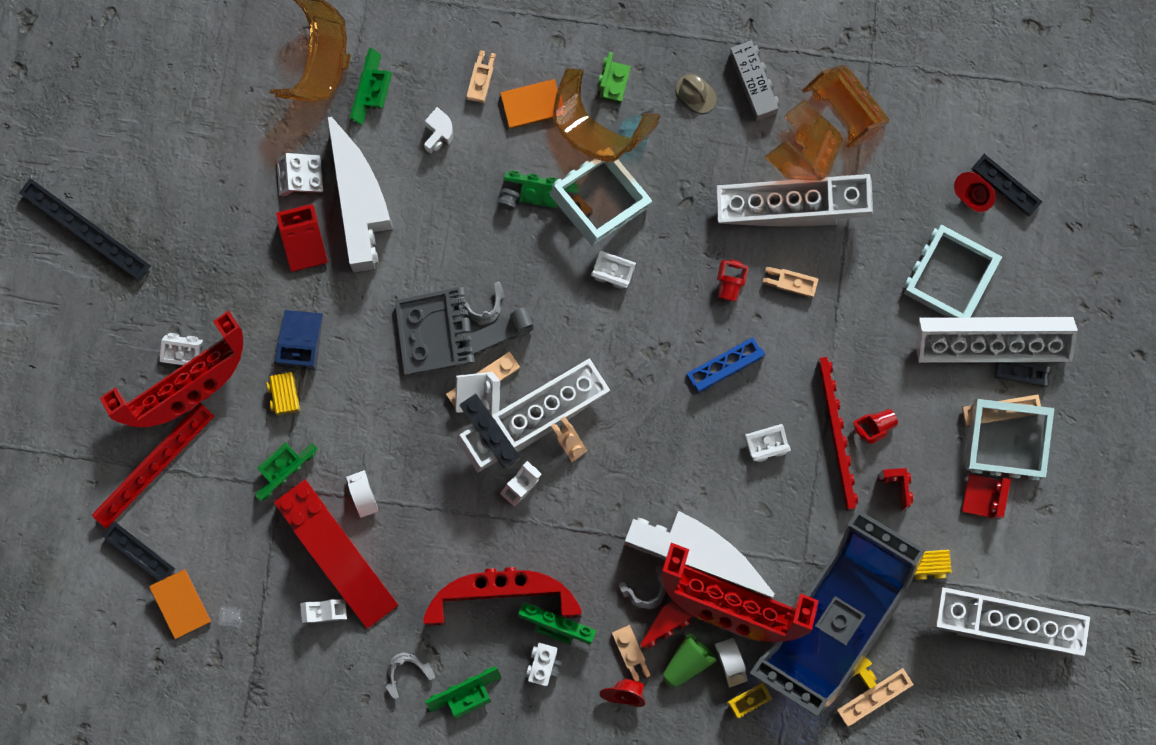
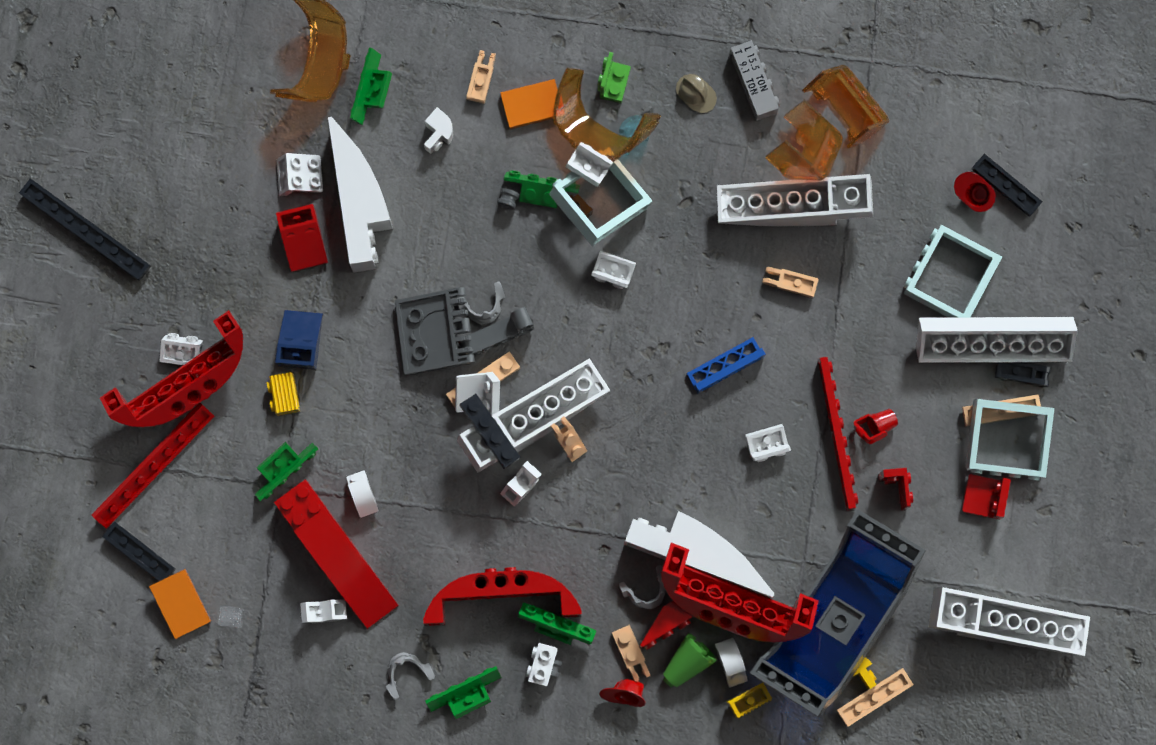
red piece [717,259,748,302] -> none
yellow brick [909,550,952,580] -> none
none -> white bracket [565,142,613,187]

